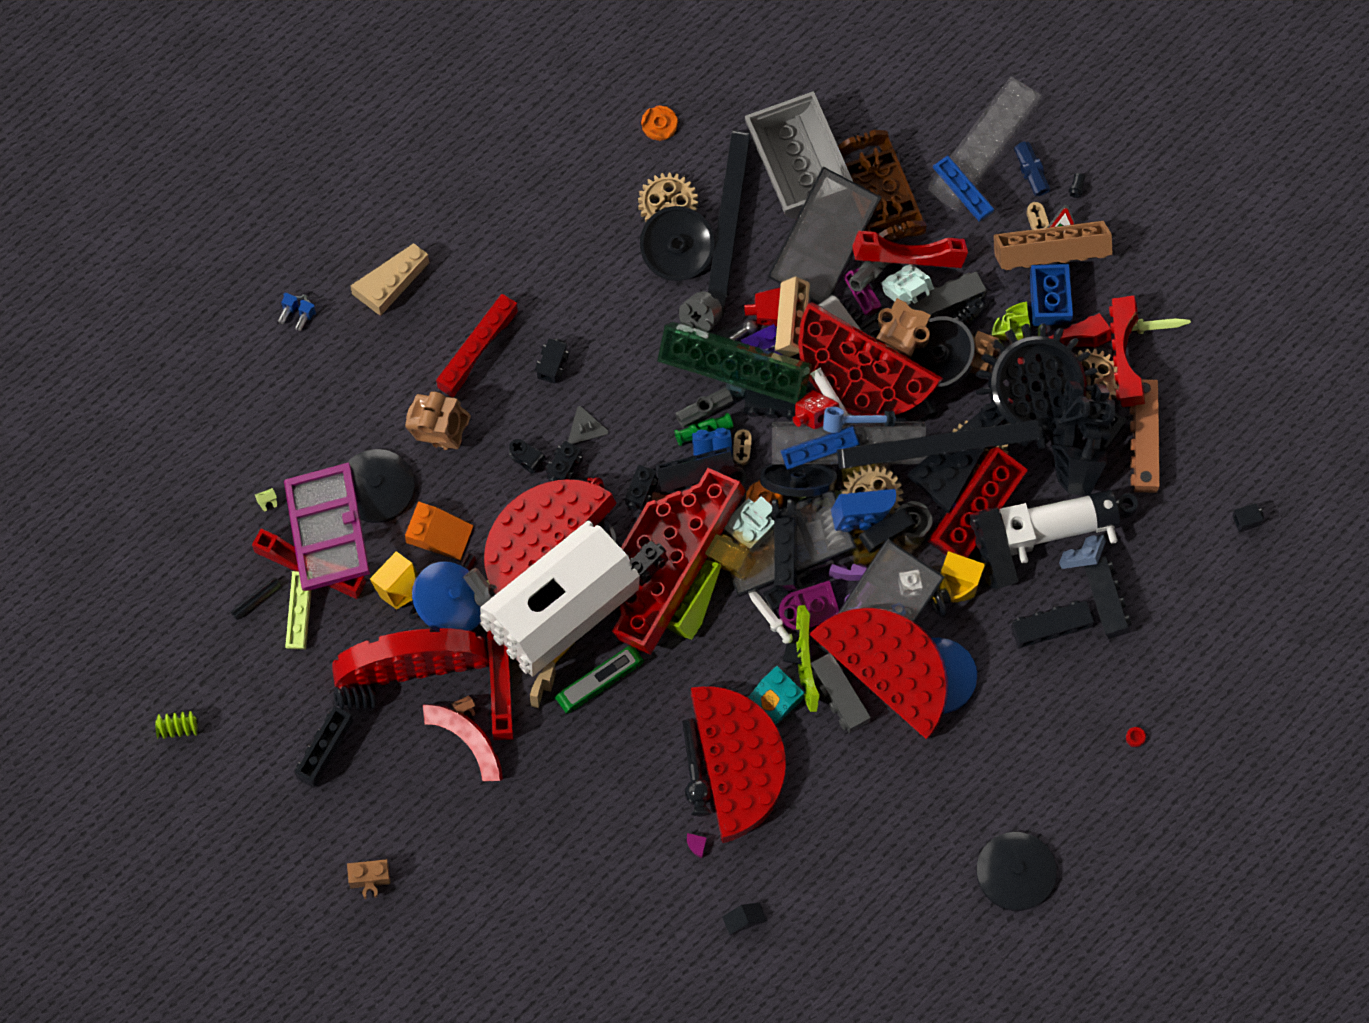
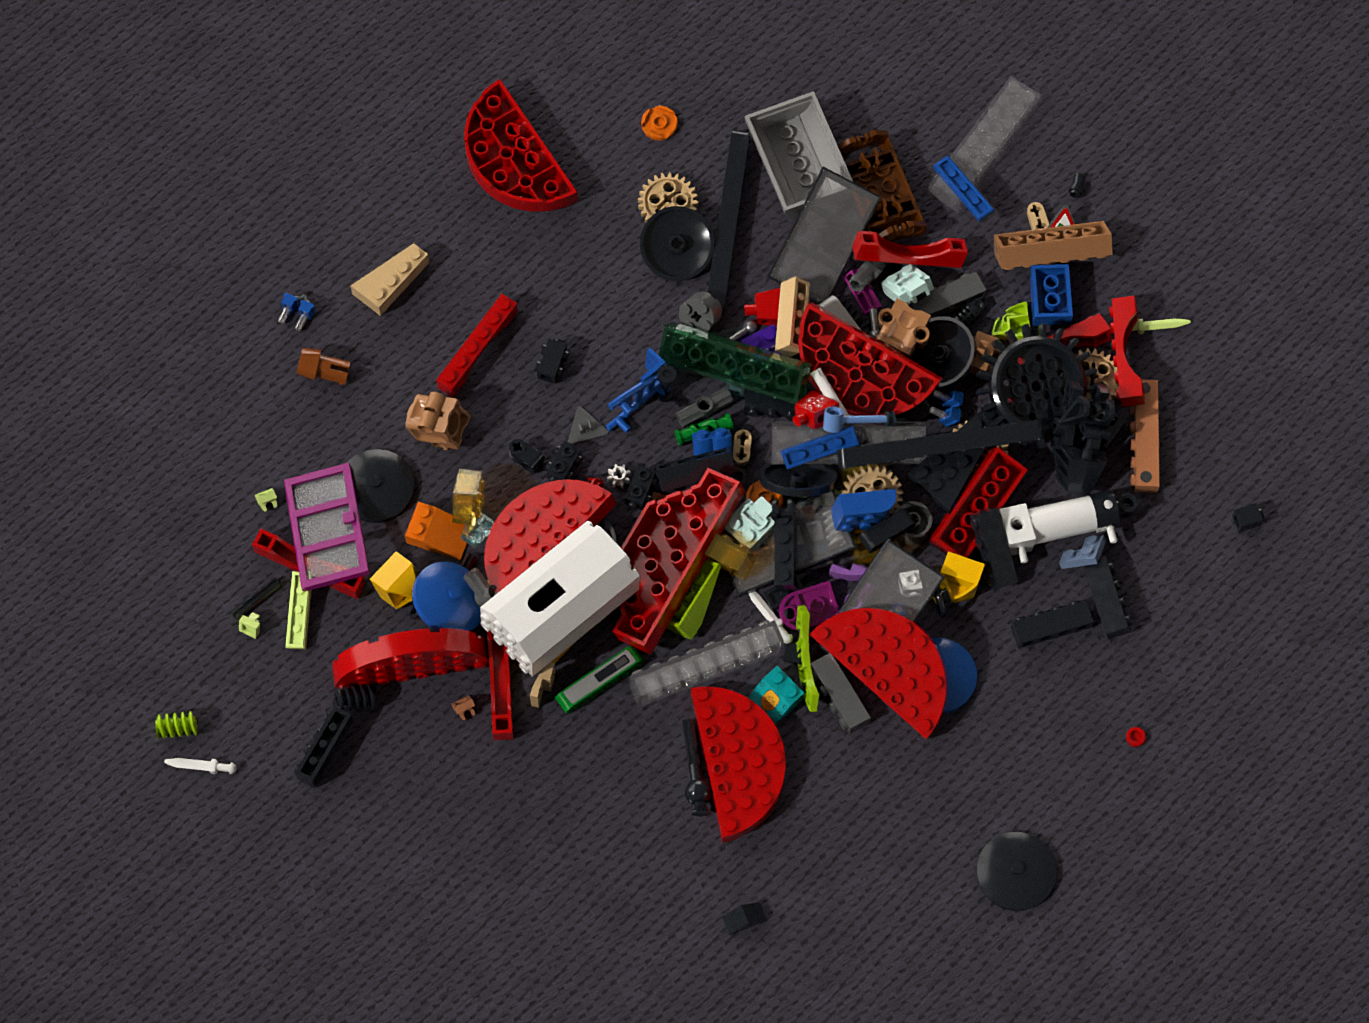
medium nougat brick [347,859,390,899] -> none
tile [423,704,503,781] -> none
black brick [630,541,669,587] -> none
magenta tile [687,833,707,858] -> none
dark blue piece [1014,141,1050,197] -> none
none -> white sword [164,758,237,774]
none -> yellowish green tile [239,612,260,639]
none -> dark orange piece [296,348,350,385]
none -> clear yellow brick [452,469,485,525]
none -> clear light blue wing [461,505,494,549]
none -> red brick [464,79,578,212]
none -> blue hand [605,348,676,433]
none -> white gear [607,464,631,488]
none -> clear brick [629,620,784,708]
none -> flat silver bar [869,308,880,339]
none -> blue piece [930,390,964,427]

